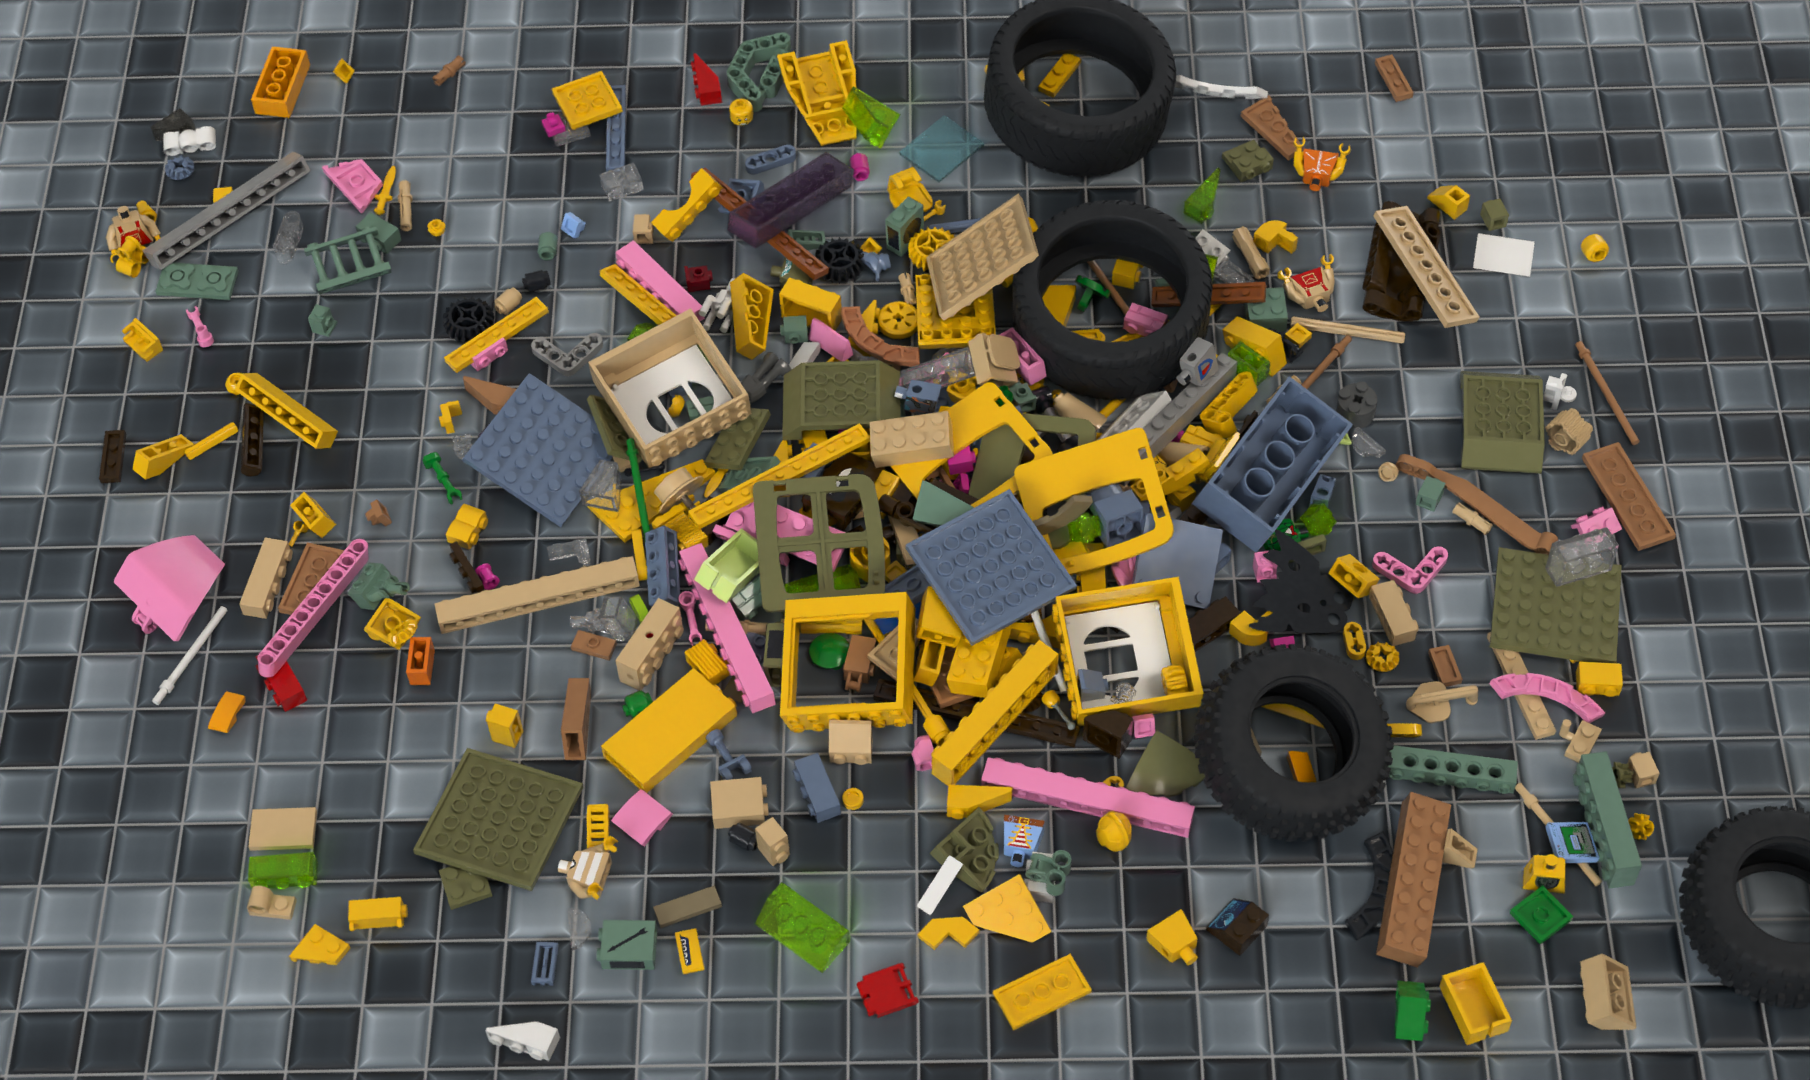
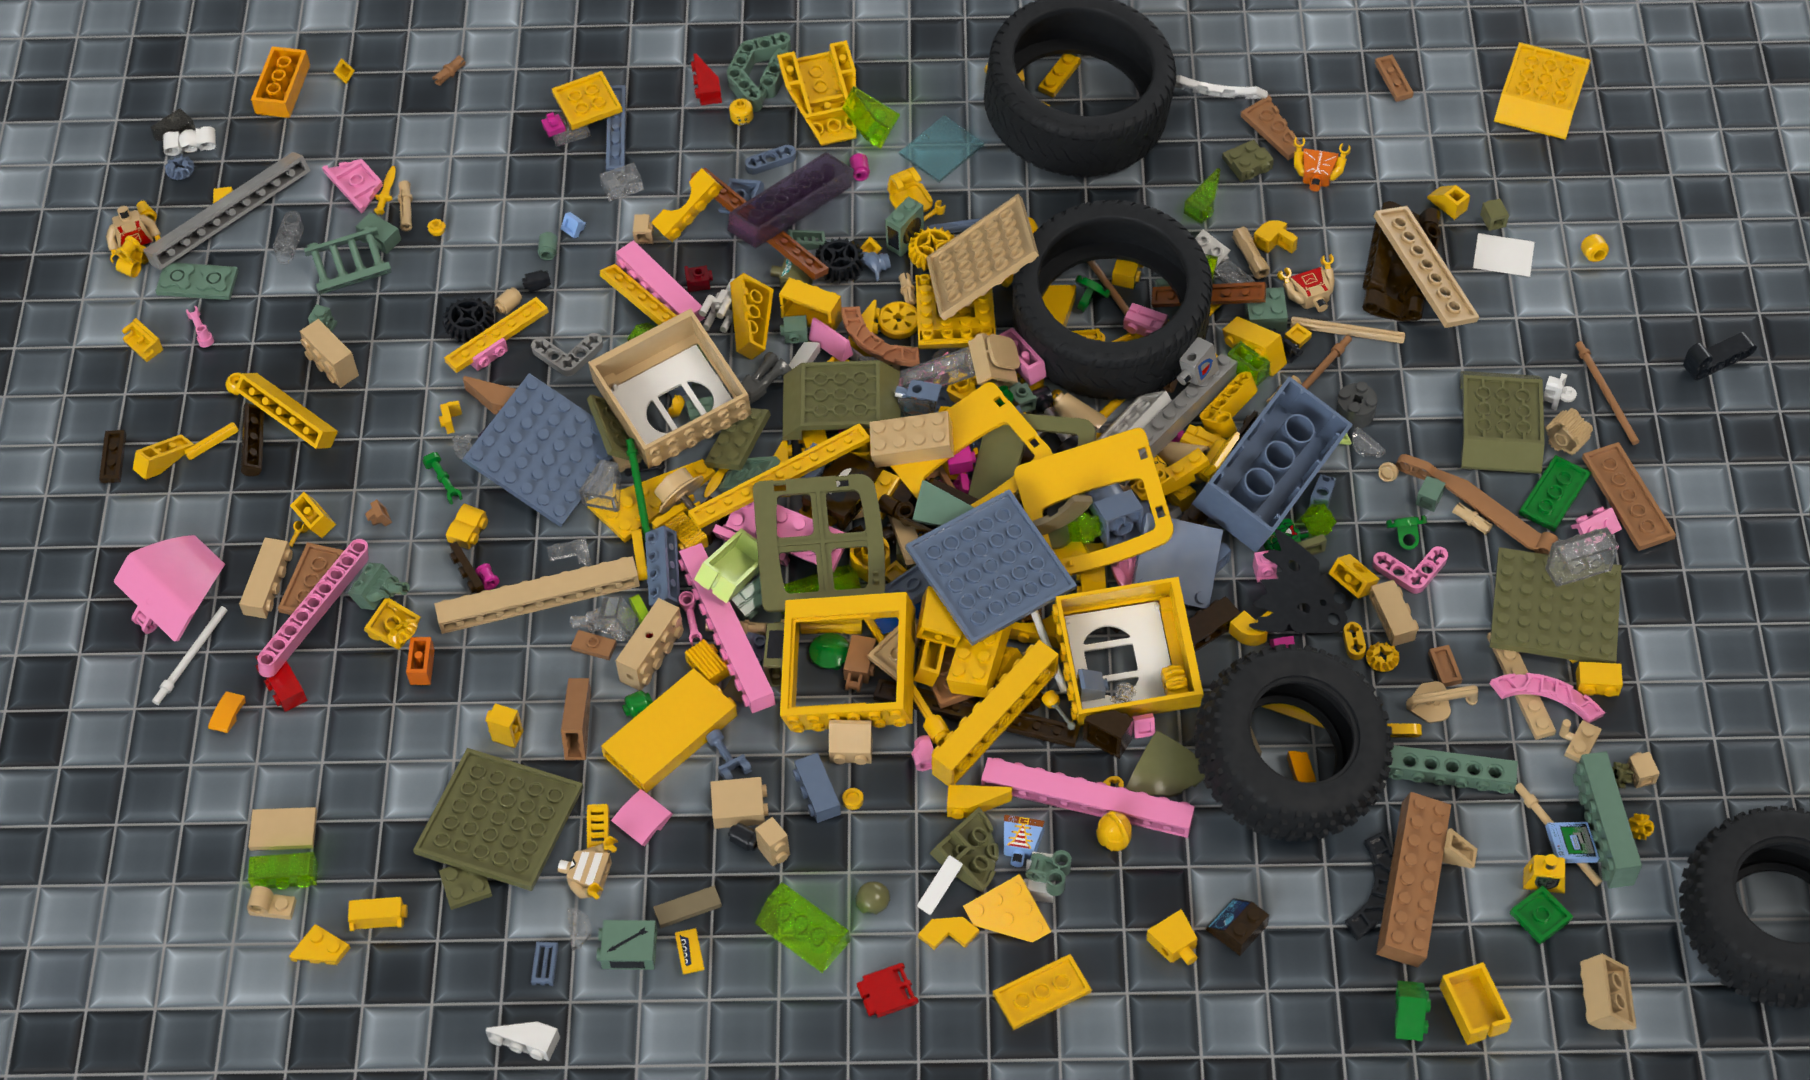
none -> tan brick [300,319,359,388]
none -> olive hair [855,881,890,914]
none -> clear piece [897,397,933,417]
none -> green tile [1386,515,1427,550]
none -> yellow slope [1494,42,1591,140]
none -> green tile [1518,455,1591,532]
none -> black beam [1683,332,1757,380]

